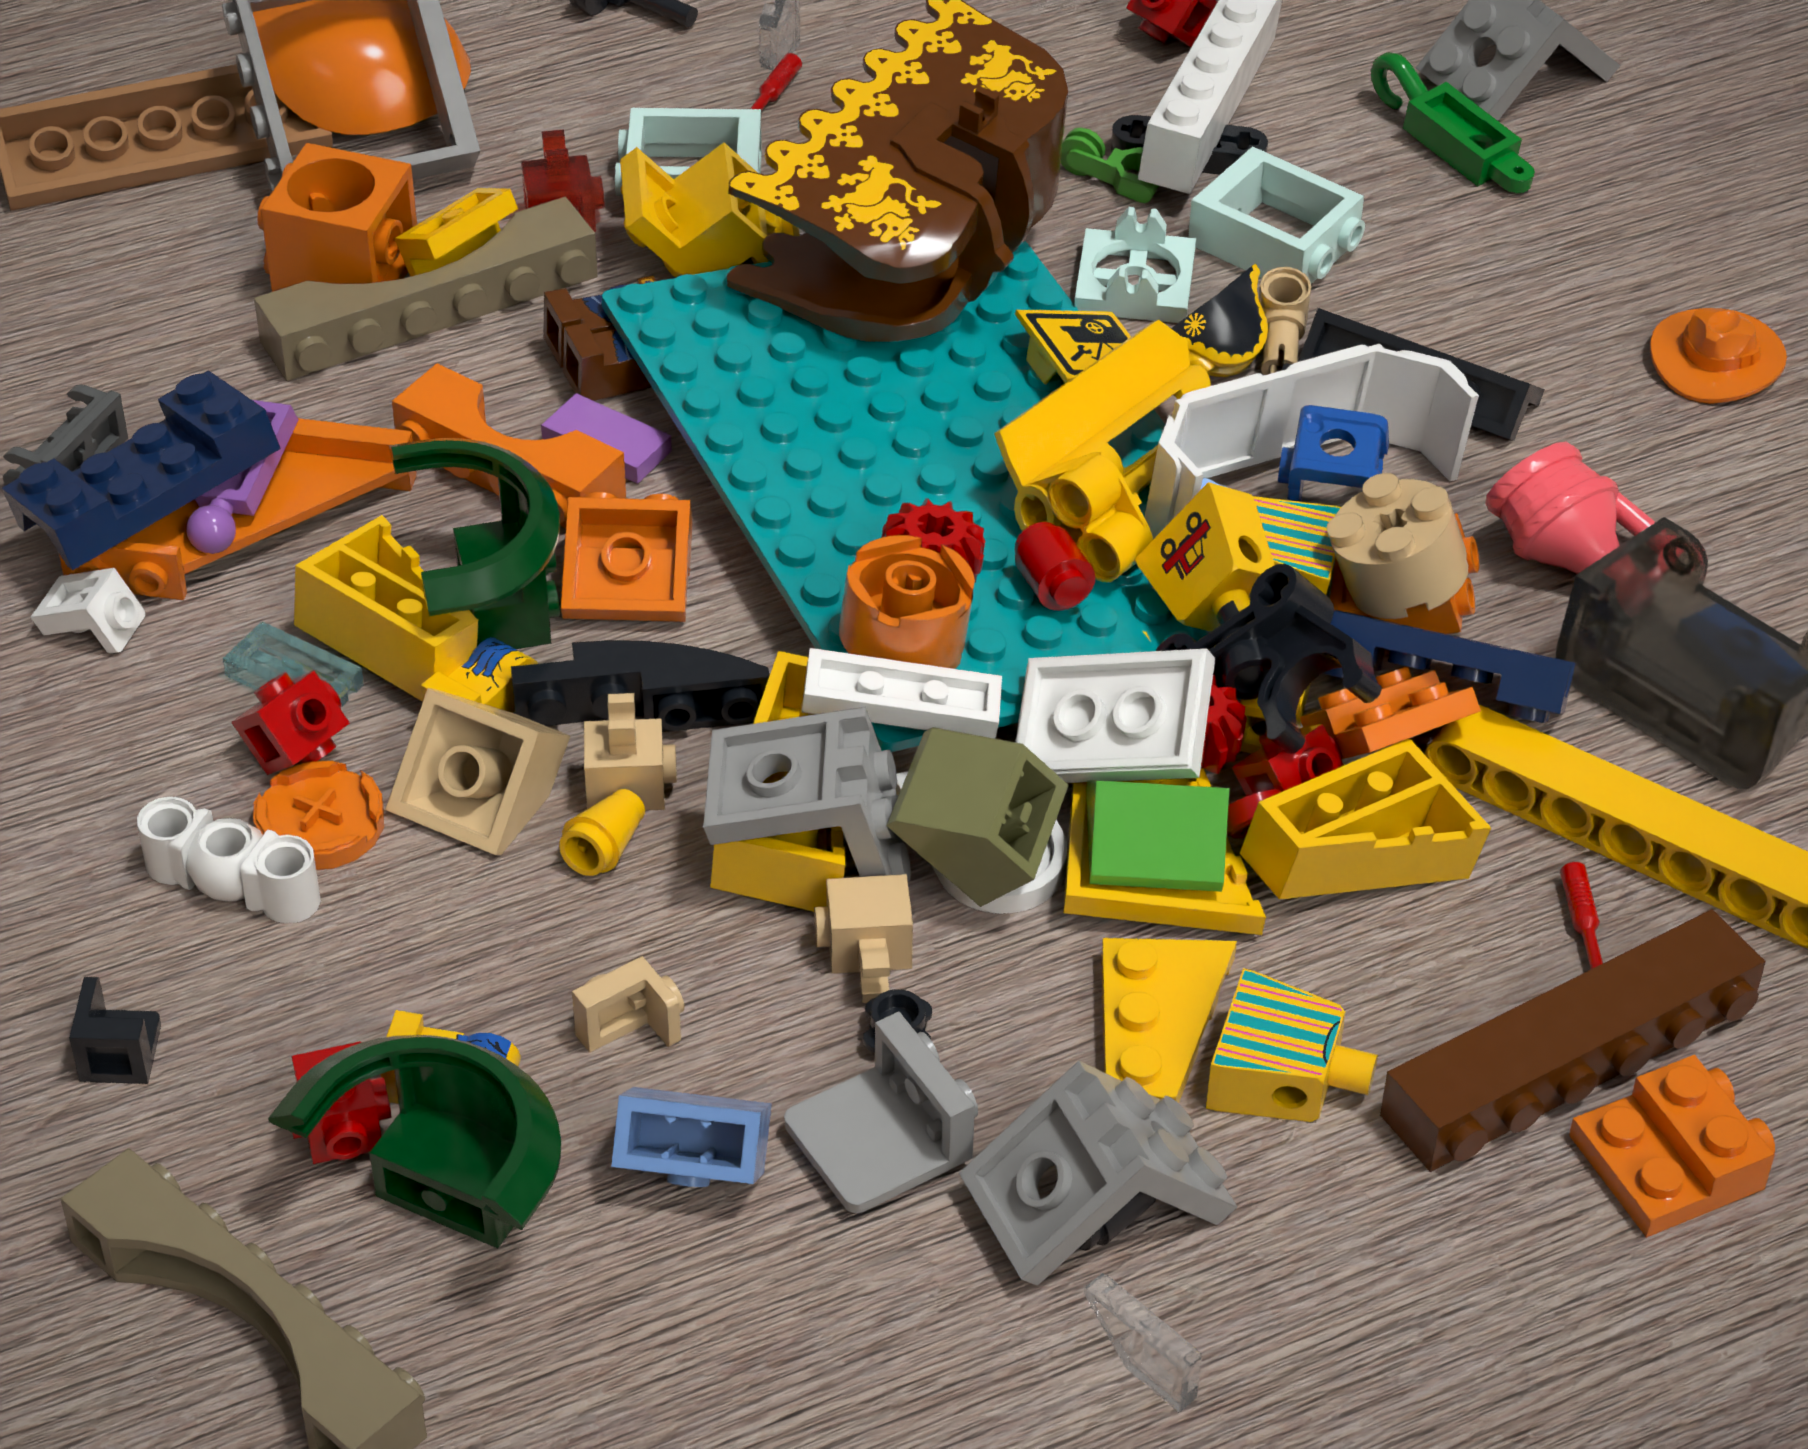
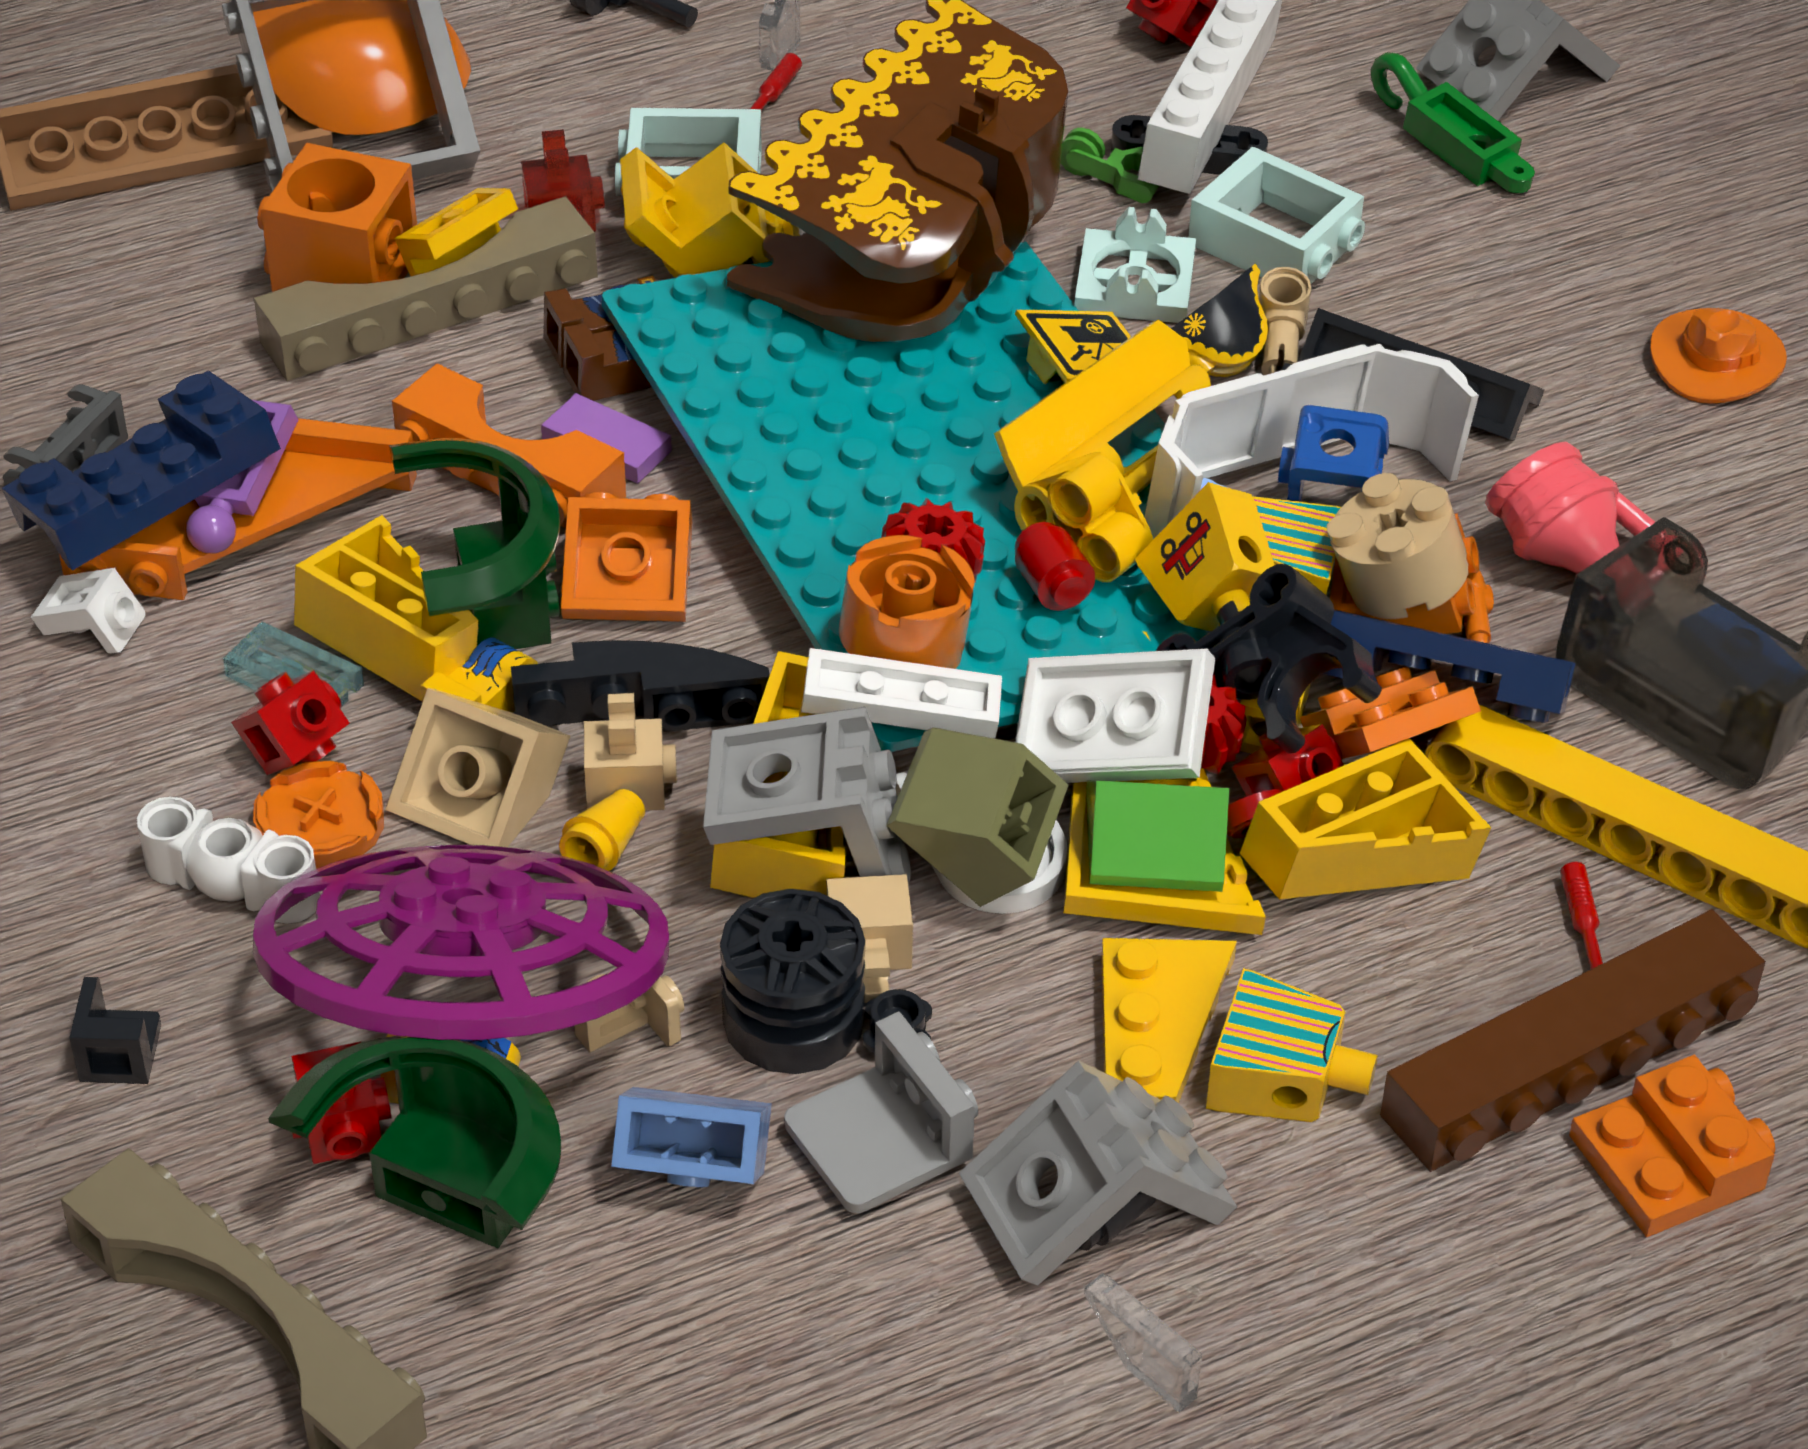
none -> magenta dish [253,845,669,1040]
none -> black wheel [720,889,866,1074]
none -> orange piece [1463,570,1494,644]

